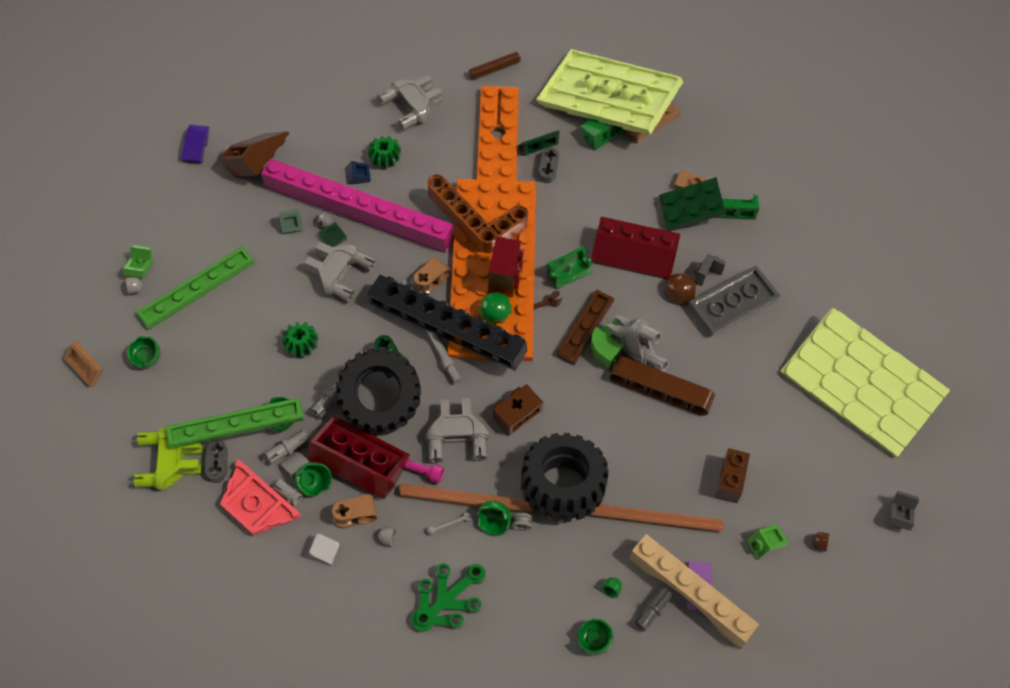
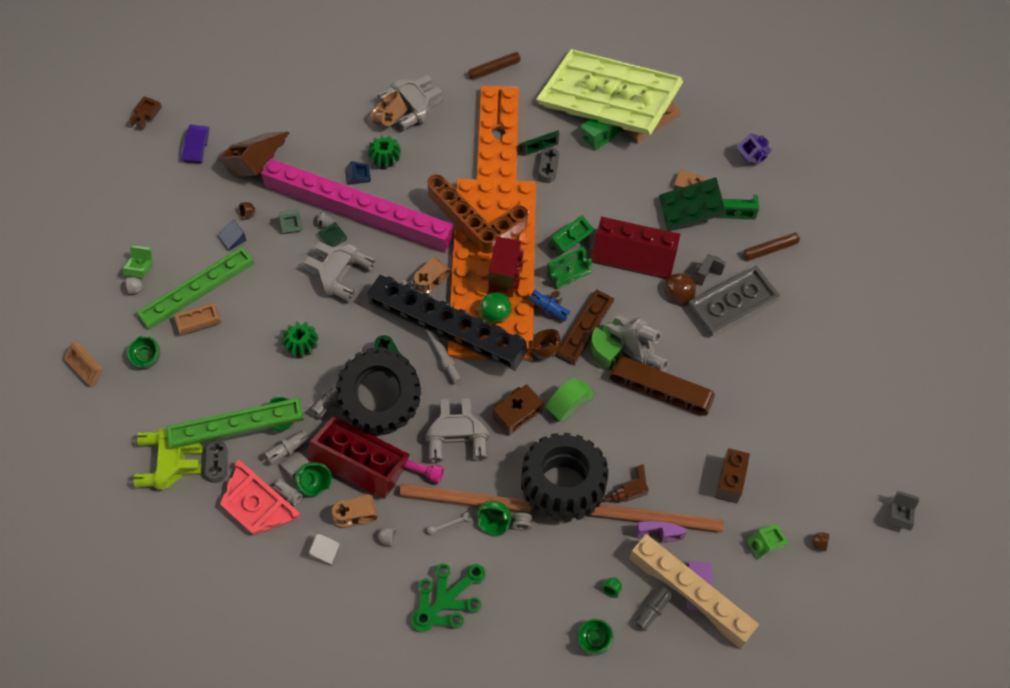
yellowish green piece [780,308,950,457] -> none
none -> reddish brown plate [129,96,162,130]
none -> medium nougat plate [174,302,222,335]
none -> slope [218,220,247,251]
none -> reddish brown hinge [238,202,256,219]
none -> medium nougat piece [370,91,408,126]
none -> blue pin [528,289,570,322]
none -> reddish brown hair [530,329,561,359]
none -> bright green brick [545,378,595,421]
none -> green hinge [548,215,595,256]
none -> reddish brown piece [603,464,649,503]
none -> medium lavender slope [635,521,687,543]
none -> dark purple brick [737,133,772,164]
none -> reddish brown axle [743,232,800,261]

